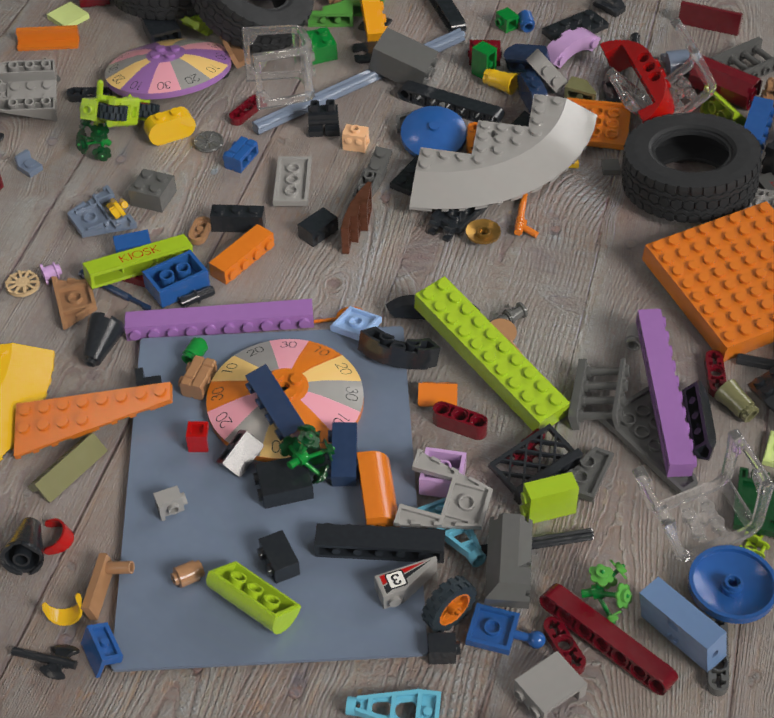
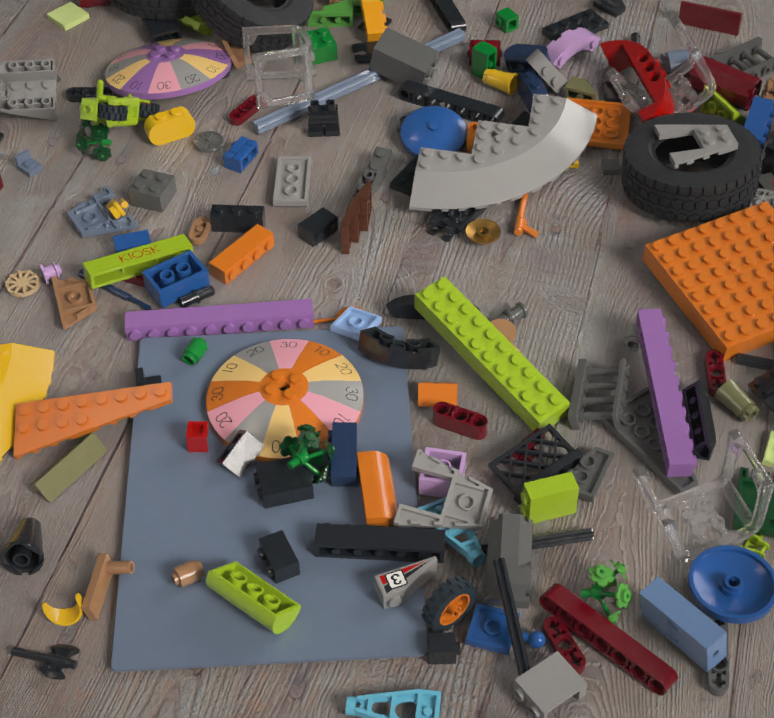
orange panel [16,25,80,51] -> none
red helmet [44,518,74,555] -> none
blue panel [81,622,124,678] -> none
black cone [82,312,125,367] -> none
light grey brick [153,486,188,521] -> none
medium nougat brick [178,355,218,400] -> none
dark blue brick [245,364,304,441] -> none
light nougat head [341,124,370,153] -> none
blue brick [518,10,535,33] -> none
none -> black axle [493,557,530,676]
none -> light grey wing [654,125,738,169]

